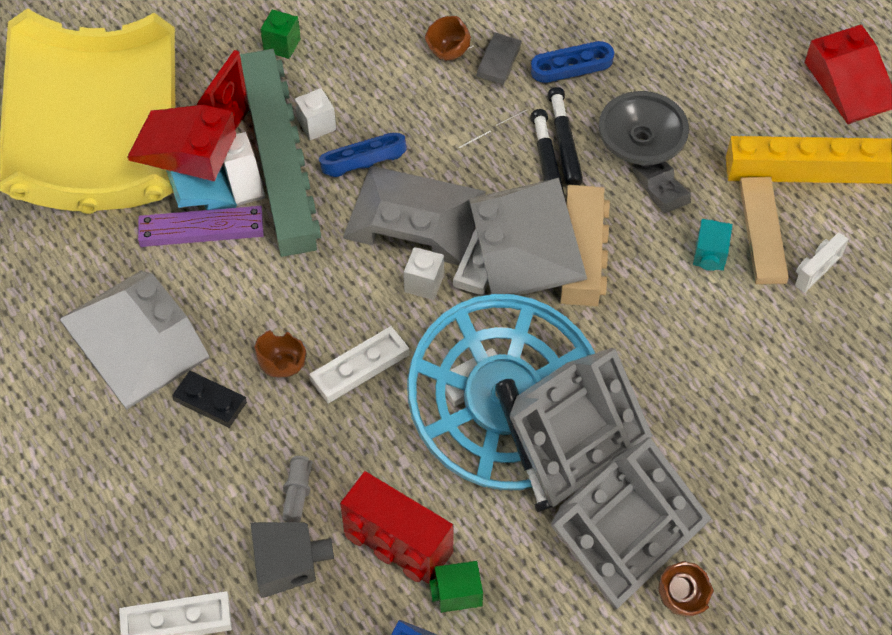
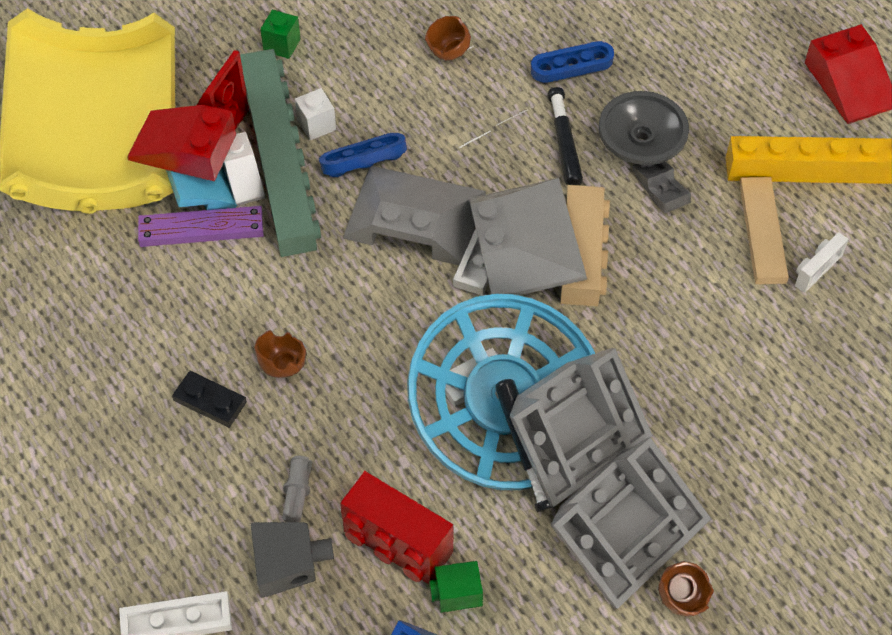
light grey slope [59,270,210,410] -> none
white plate [309,326,410,404] -> none
white brick [404,247,444,300] -> none
flat silver slope [476,32,522,85] -> none
black piece [530,109,566,202] -> none
teal brick [693,219,733,271] -> none

